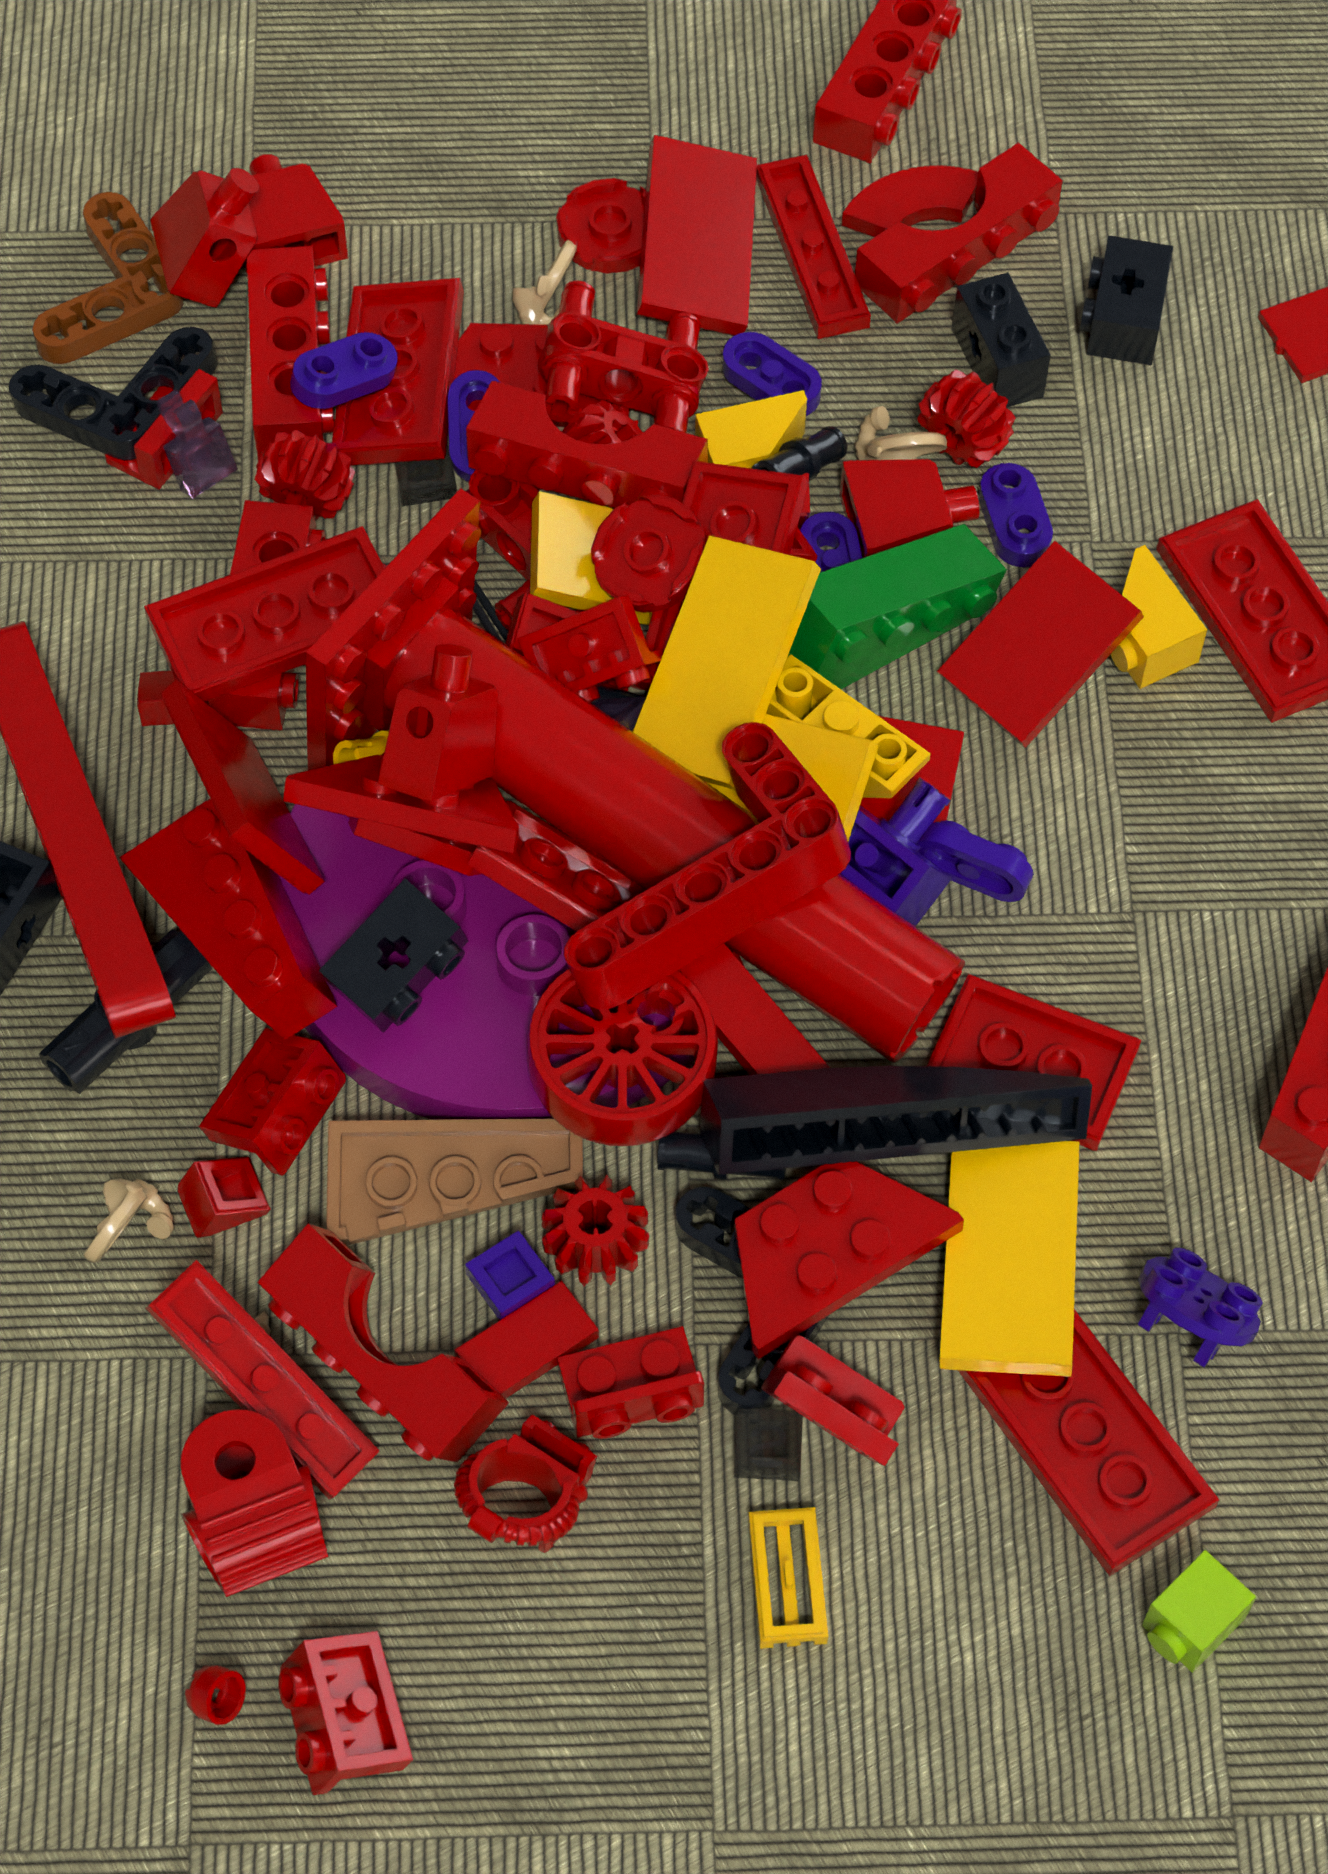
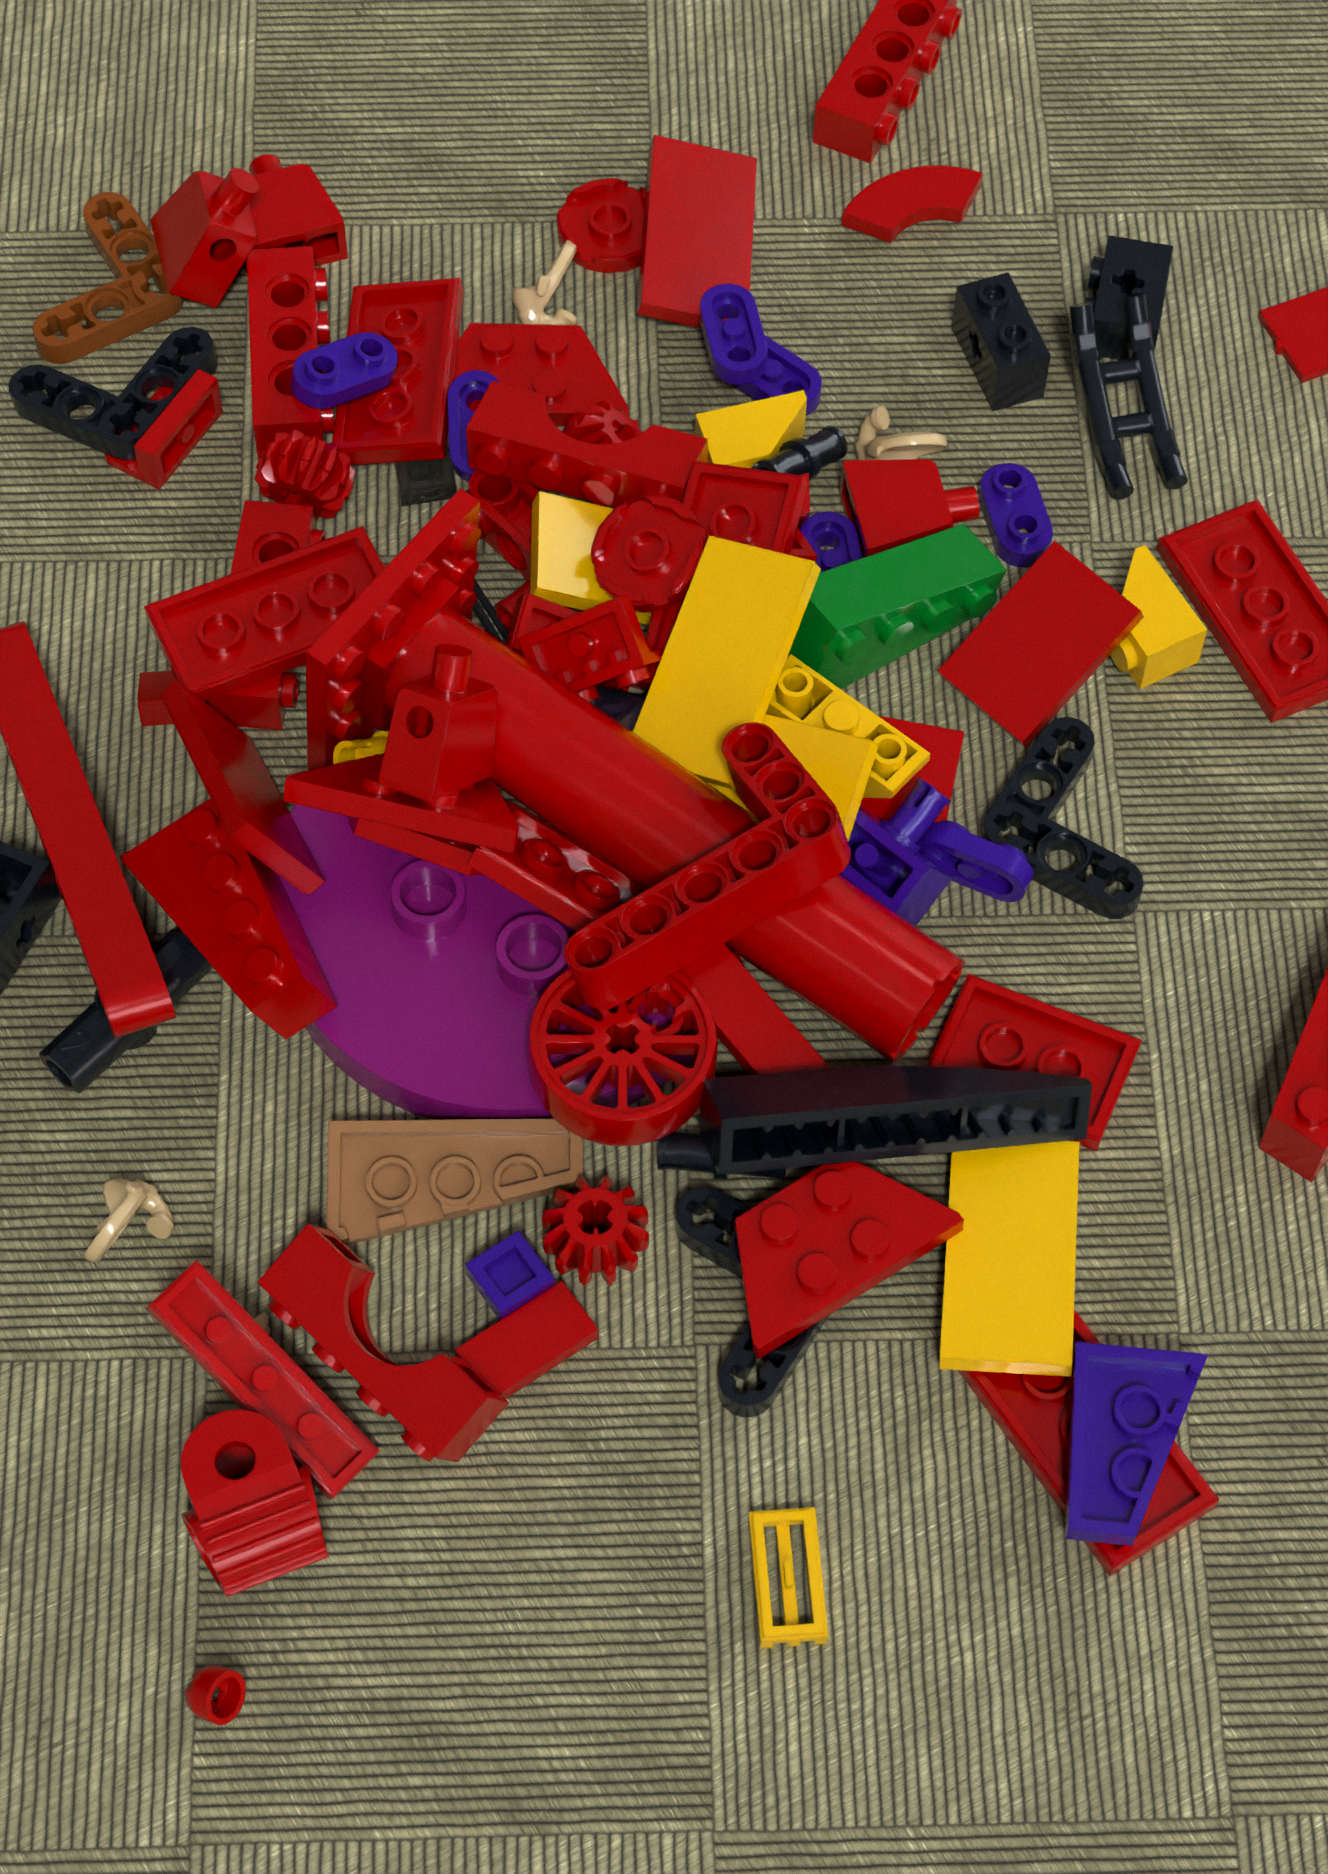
clear purple plate [157,389,238,499] -> none
red slope [177,1157,270,1238] -> none
red bracket [199,1028,346,1175] -> none
red bracket [278,1631,413,1795] -> none
black brick [319,878,468,1033] -> none
red piece [454,1414,597,1553] -> none
red piece [538,280,709,433] -> none
red bracket [557,1326,705,1439] -> none
clear smoke tile [734,1407,803,1481] -> none
red tile [756,154,871,339] -> none
red bracket [760,1335,904,1466] -> none
red arch [855,142,1063,324] -> none
red gear [917,369,1016,468] -> none
dark purple plate [1138,1247,1263,1368] -> none
lime brick [1142,1550,1257,1673] -> none
none -> dark purple plate [700,283,768,385]
none -> black beam [981,717,1144,919]
none -> dark purple wing [1065,1342,1208,1546]
none -> black piece [1069,293,1188,500]

